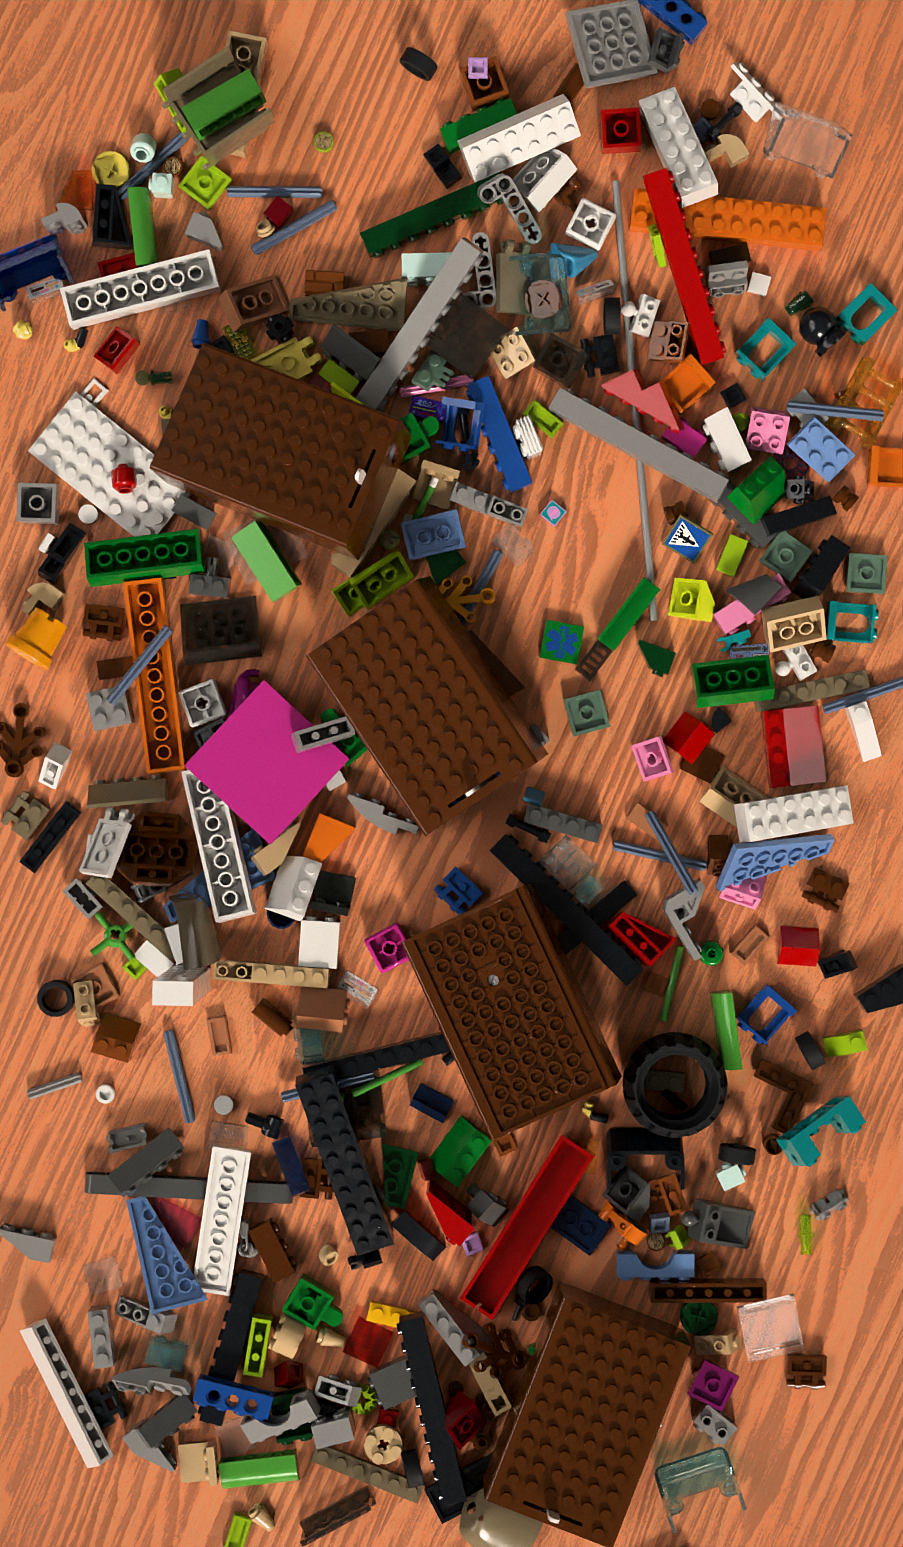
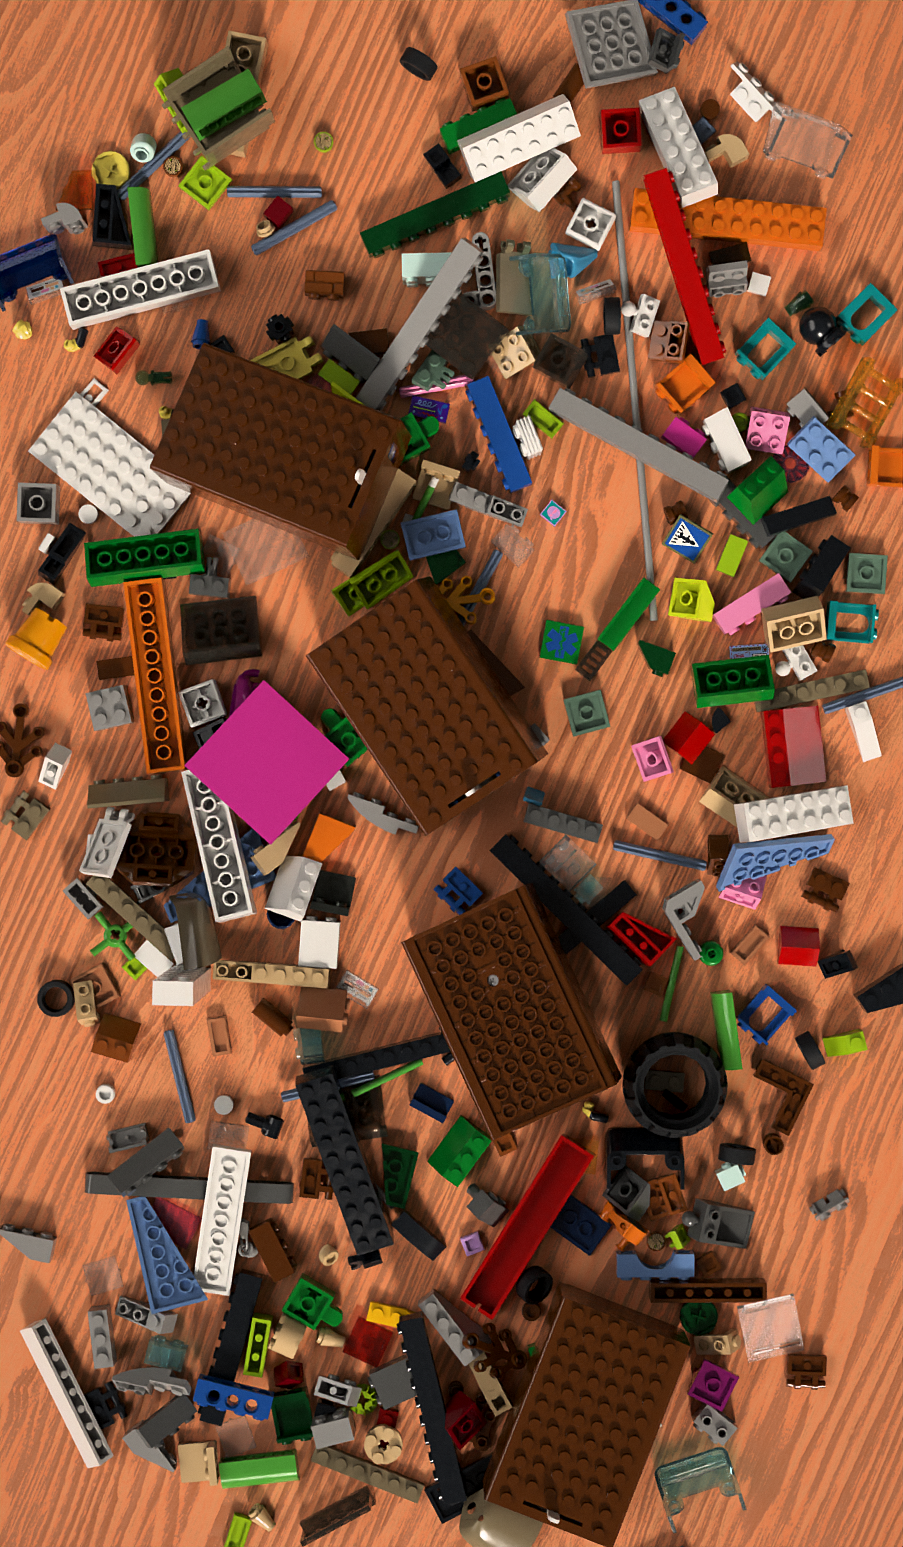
black tile [19,801,82,873] -> none
light grey axle [27,1072,83,1099] -> none
sand blue axle [106,625,173,705] -> none
red head [111,464,137,494] -> none
light aqua brick [149,173,175,199] -> none
dark grey slope [171,494,217,530] -> none
light grey slope [185,212,224,252] -> none
nougat slope [218,275,289,333] -> none
tile [223,324,257,359] -> none
bright green brick [231,520,302,602] -> none
light grey arch [240,1389,321,1444] -> none
clear blue plate [272,1136,311,1198] -> none
dark tan wing [289,277,408,332] -> none
light grey brick [291,716,356,753] -> none
dark pink brick [364,922,409,974] -> none
black tyre [401,1448,424,1488] -> none
dark red slope [417,1158,436,1181] -> none
red slope [426,1179,475,1246] -> none
blue panel [435,397,485,452] -> none
black bar [458,407,473,451] -> none
lavender tile [468,57,488,79] -> none
light grey beam [477,173,542,244] -> none
black bar [505,813,551,843] -> none
black hand [512,1295,526,1321] -> none
tile [524,280,563,319] -> none
slope [601,369,685,434] -> none
sand blue axle [645,811,698,895] -> none
lime tile [648,224,667,268] -> none
sand blue tile [649,1212,670,1234] -> none
black bar [705,102,743,142] -> none
teal plate [716,629,751,652] -> none
dark grey slope [727,574,782,615] -> none
teal plate [776,1096,866,1167] -> none
black brick [785,476,814,504] -> none
sand blue axle [787,401,884,421] -> none
clear neon green pin [798,1214,814,1255] -> none

